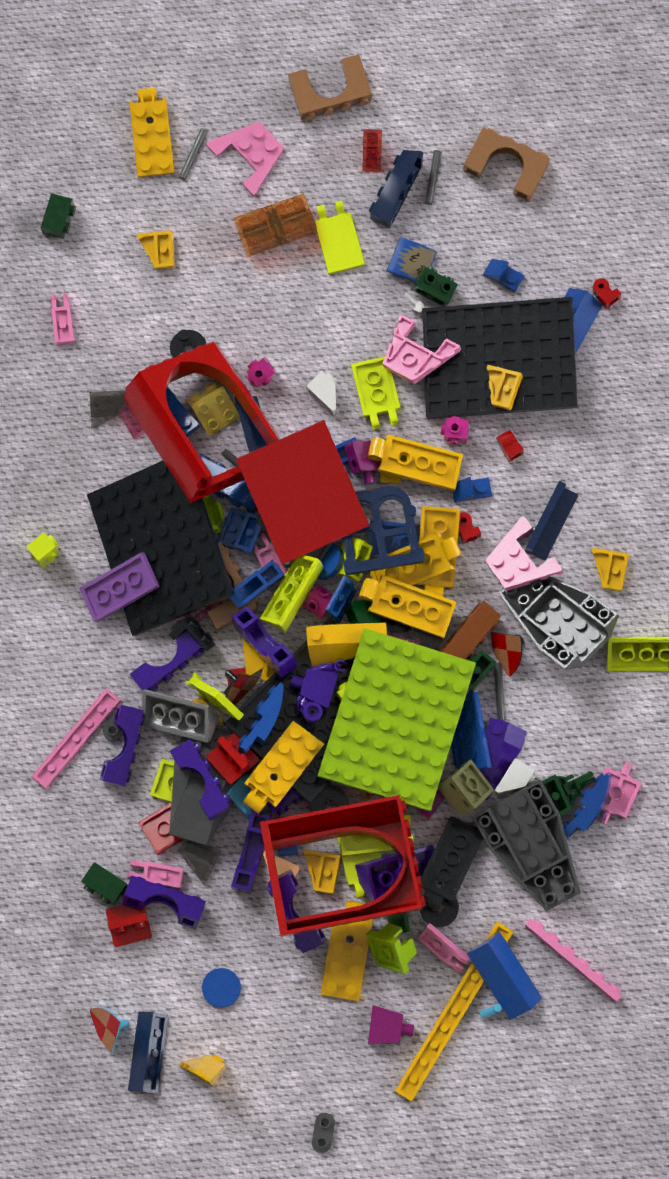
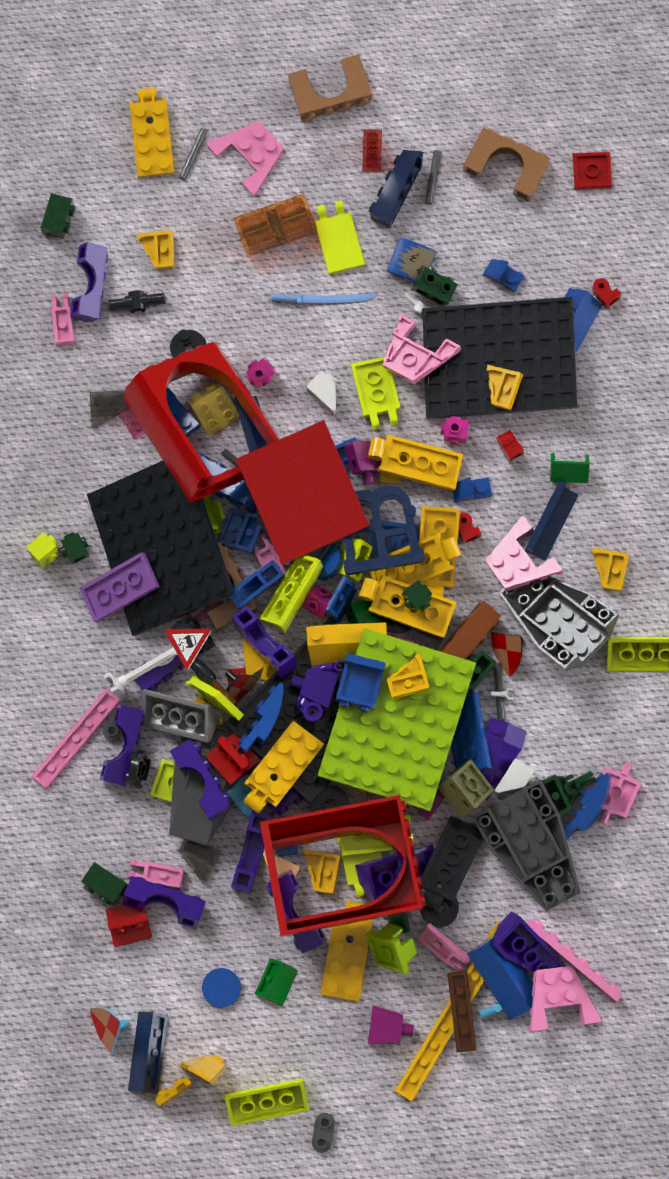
tile [138,803,184,855] -> none
none -> dark green brick [60,533,89,564]
none -> arch [70,242,108,322]
none -> white piece [103,629,211,700]
none -> black pin [108,290,166,313]
none -> black plate [125,749,151,789]
none -> yellow wing [155,1076,193,1107]
none -> black piece [191,657,237,707]
none -> neon yellow slope [224,1079,309,1126]
none -> green panel [255,958,298,1006]
none -> light blue sword [271,293,376,305]
none -> blue panel [335,653,385,713]
none -> yellow wing [387,653,430,699]
none -> dark green brick [401,580,432,613]
none -> reddish brown tile [447,971,477,1053]
none -> white hand [489,688,515,701]
none -> dark purple wedge [492,911,567,972]
none -> bright pink wing [528,966,601,1033]
none -> green panel [550,453,590,483]
none -> red tile [573,152,612,190]

